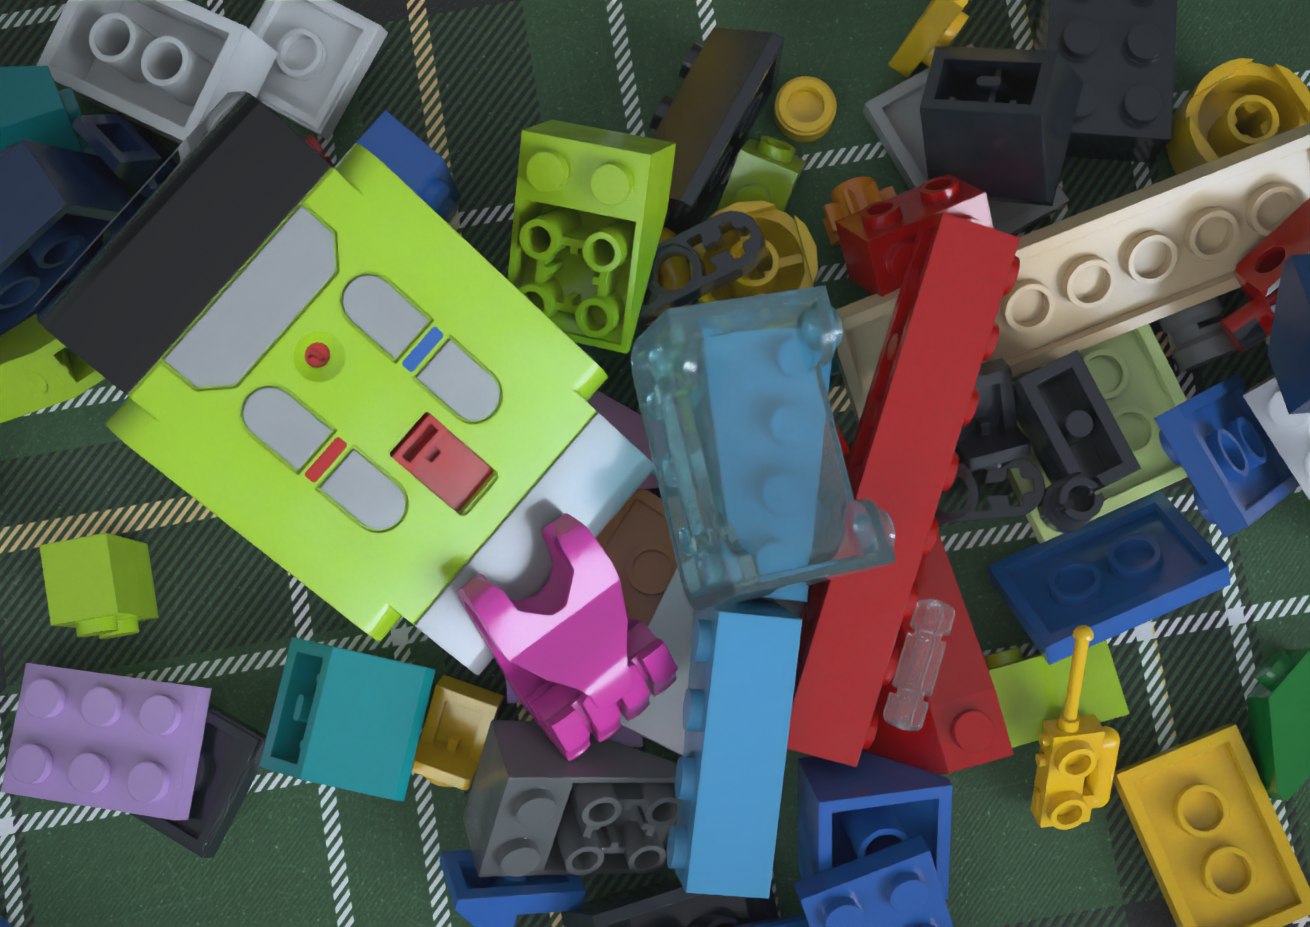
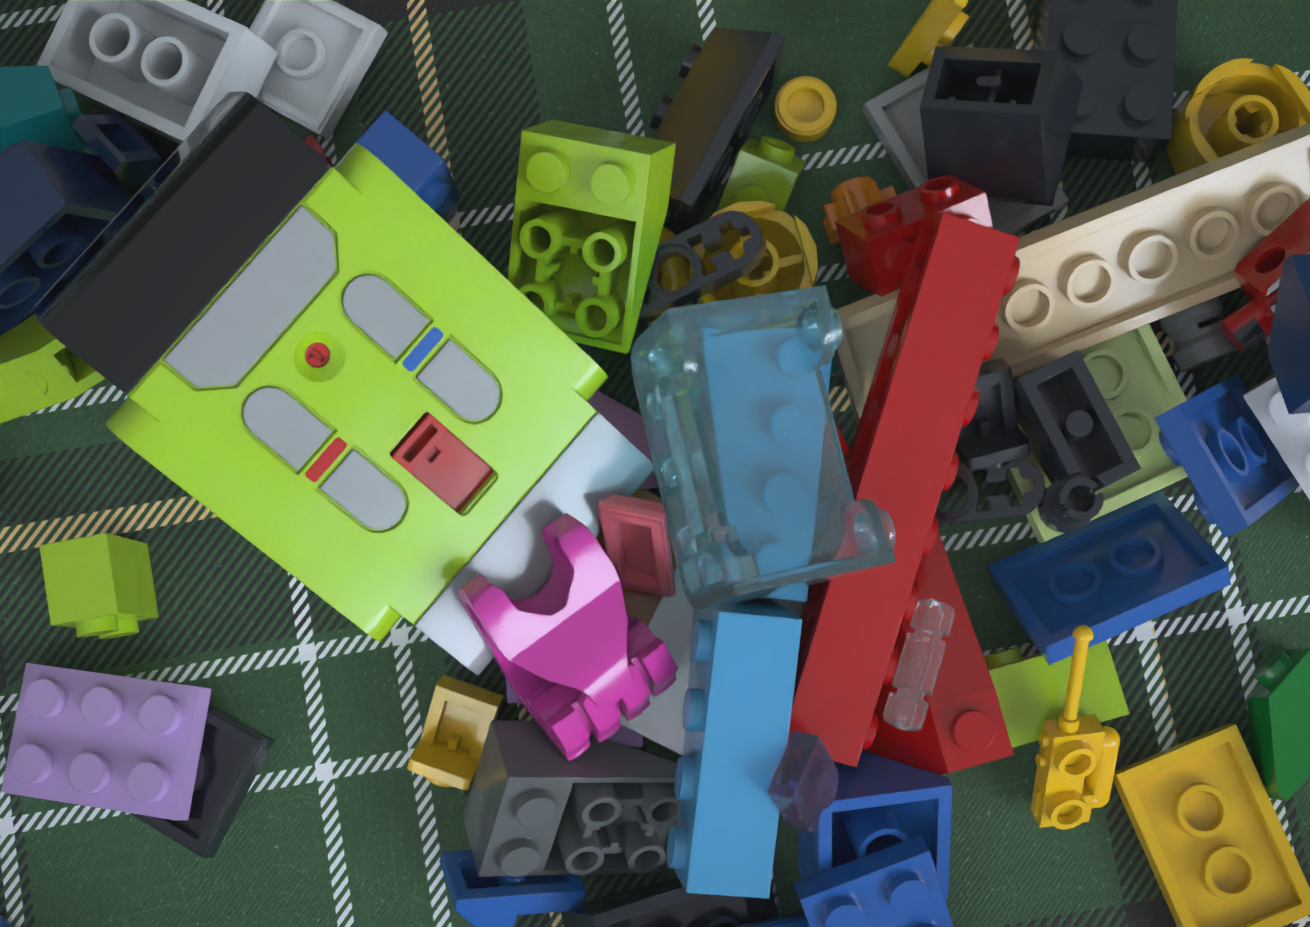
teal slope [259,637,436,802] -> none
none -> coral tile [598,494,676,597]
none -> clear purple plate [767,731,839,832]

